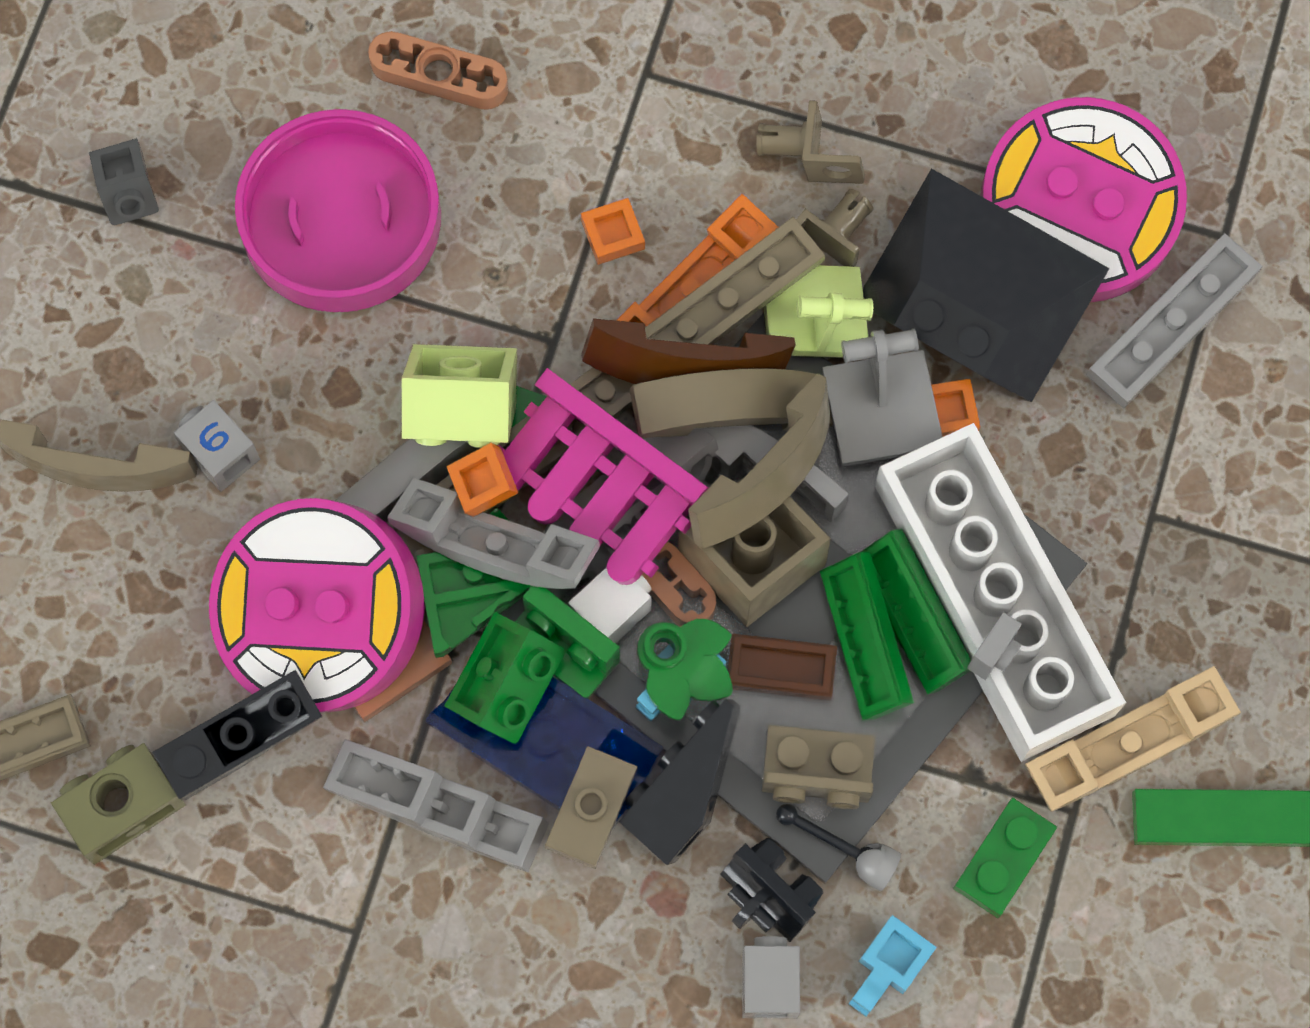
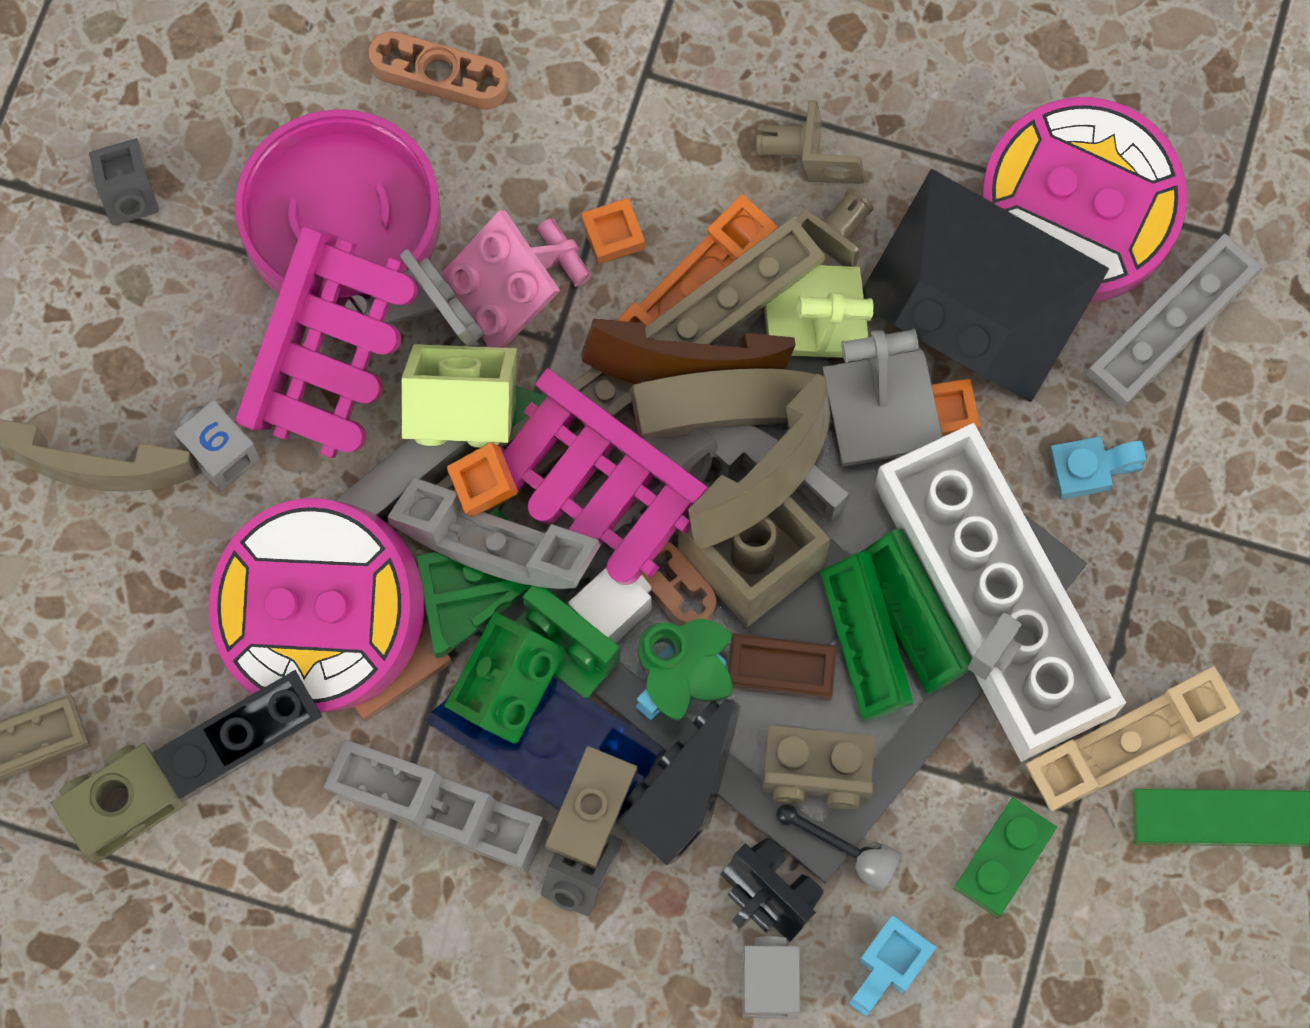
none -> dark pink fence [234,226,418,458]
none -> light grey plate [345,249,485,347]
none -> bright pink plate [441,210,592,348]
none -> dark grey bracket [541,834,622,916]
none -> medium azure plate [1049,436,1147,500]

